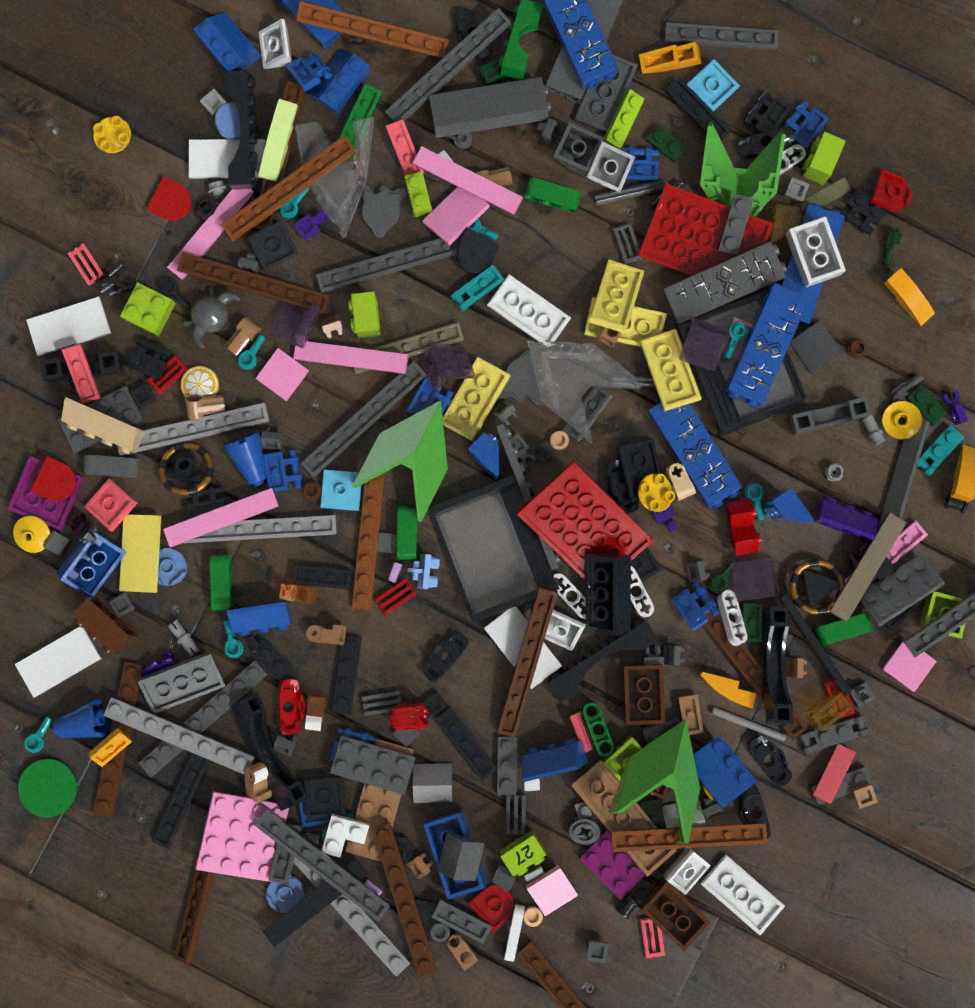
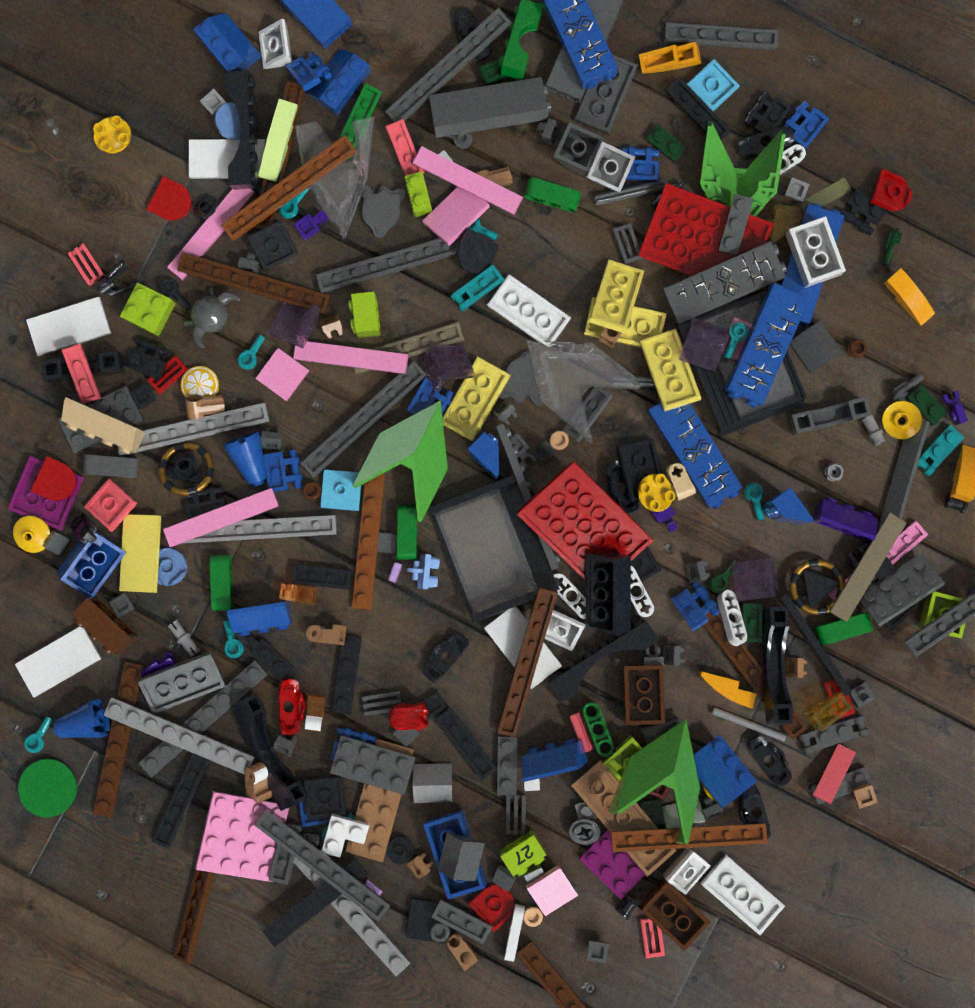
light orange plate [88,728,132,767] -> none
light grey plate [208,181,226,196] -> none
medium nougat piece [224,317,262,357] -> none
medium blue tile [266,875,305,914] -> none
dark orange plate [296,1,449,59] -> none
reddish brown plate [371,822,438,977] -> none
red tile [375,578,417,616] -> none
lime plate [603,89,644,149] -> none
medium nougat plate [678,694,704,735] -> none
red brick [726,499,761,556] -> none
lime brick [802,132,846,185] -> none
bright pink tile [882,638,937,692] -> none

